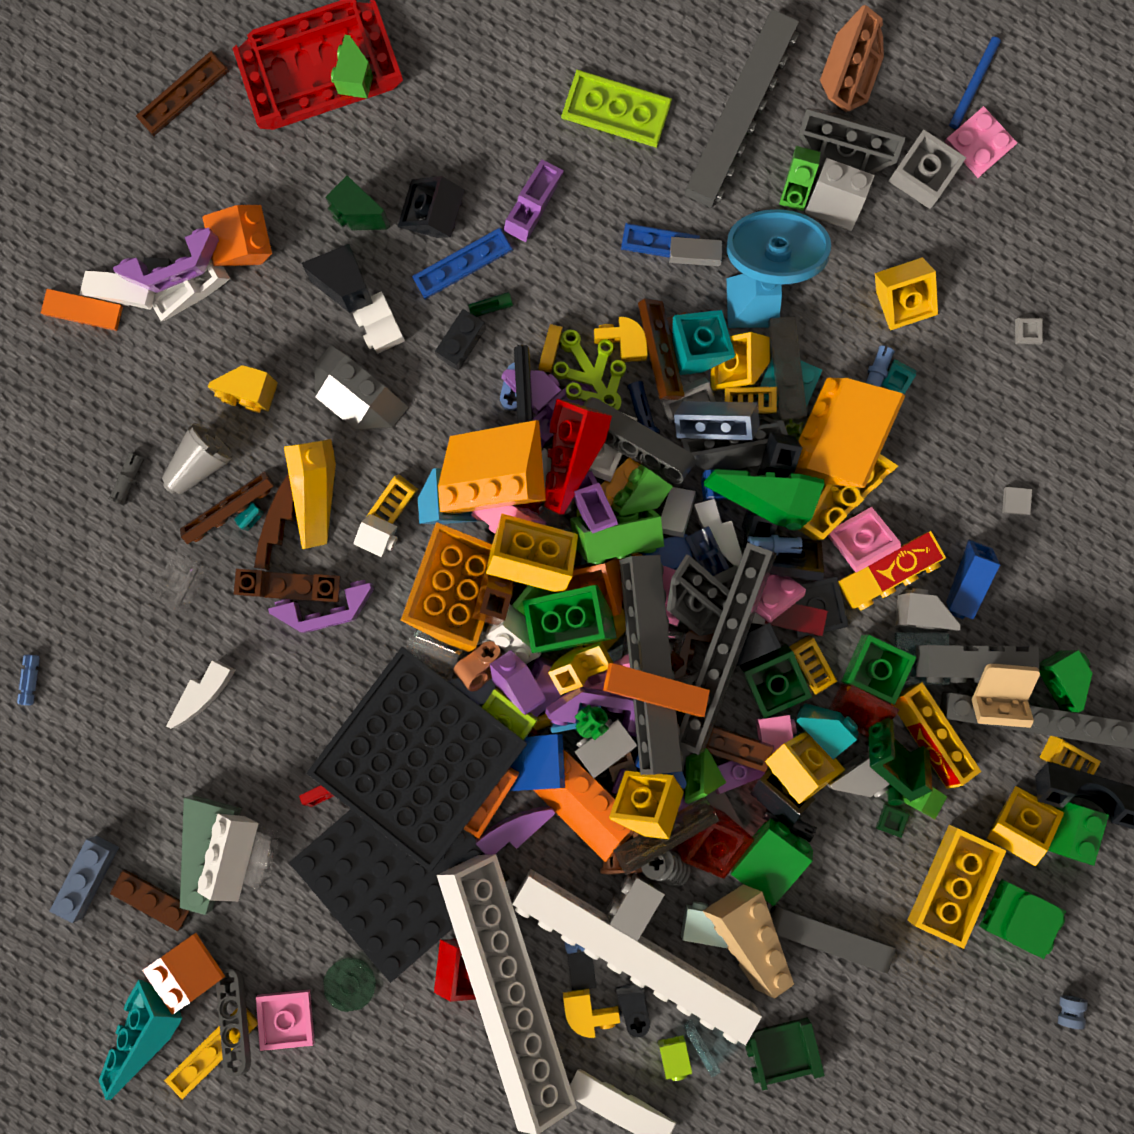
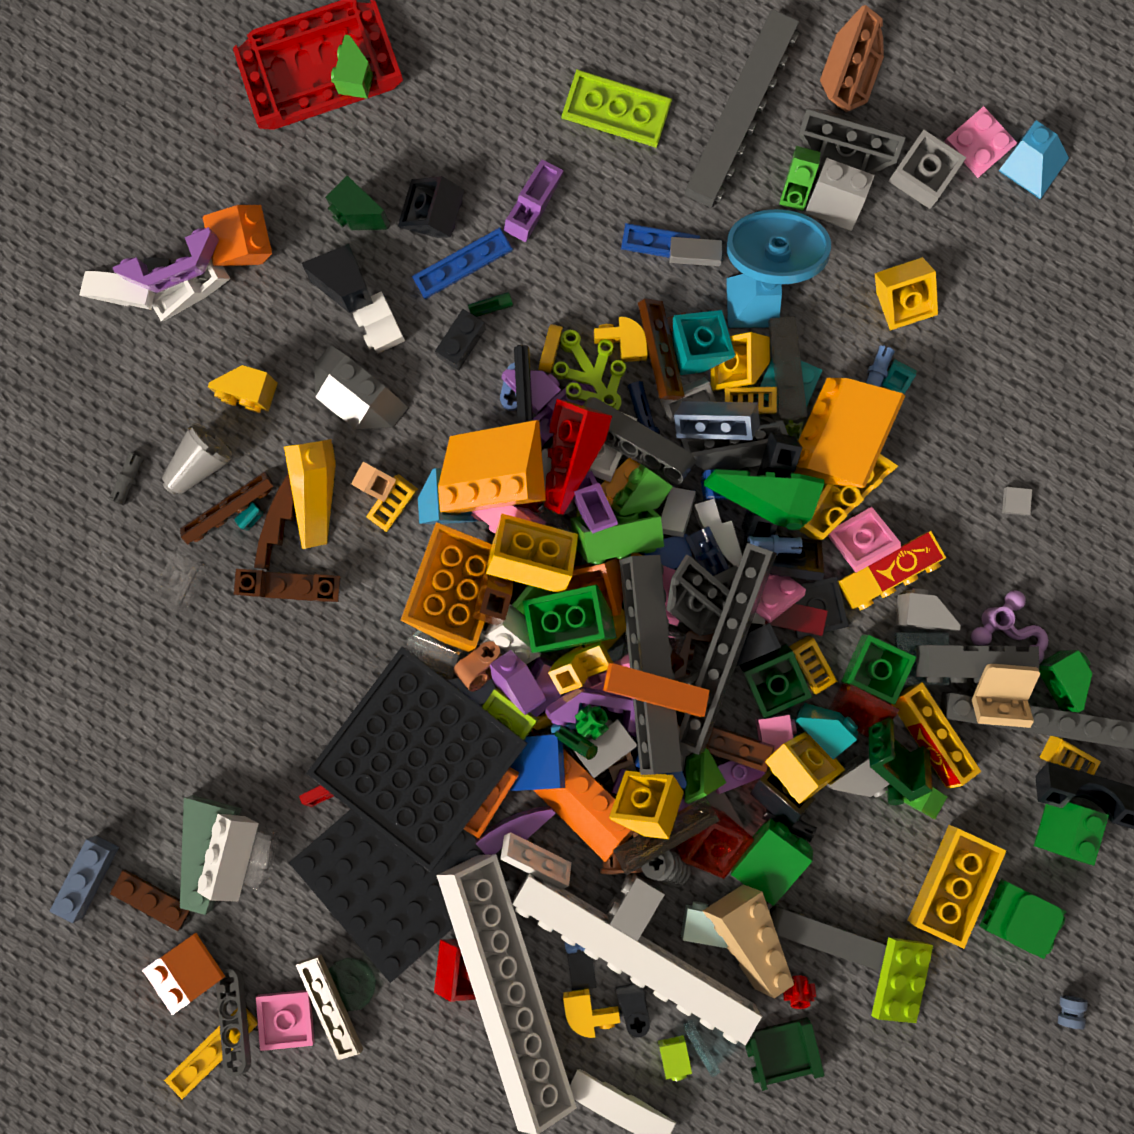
medium blue axle [17,654,40,705] -> none
orange tile [41,289,123,331] -> none
teal wedge [99,980,182,1100] -> none
reddish brown tile [136,51,229,136] -> none
white slope [166,661,236,729] -> none
medium lavender slope [268,580,374,633] -> none
white brick [353,514,398,557] -> none
dark green tile [876,804,910,838] -> none
blue slope [946,540,1000,619] -> none
blue bar [949,37,1001,130] -> none
yellow slope [987,786,1064,866] -> none
light grey tile [1015,318,1043,344] -> none
none -> tile [296,954,363,1060]
none -> light nougat brick [351,462,396,502]
none -> white plate [501,832,571,889]
none -> dark green piece [555,725,598,760]
none -> red gear [783,975,816,1009]
none -> lime plate [871,937,933,1023]
none -> lavender piece [971,590,1049,664]
none -> dark azure slope [999,120,1069,199]

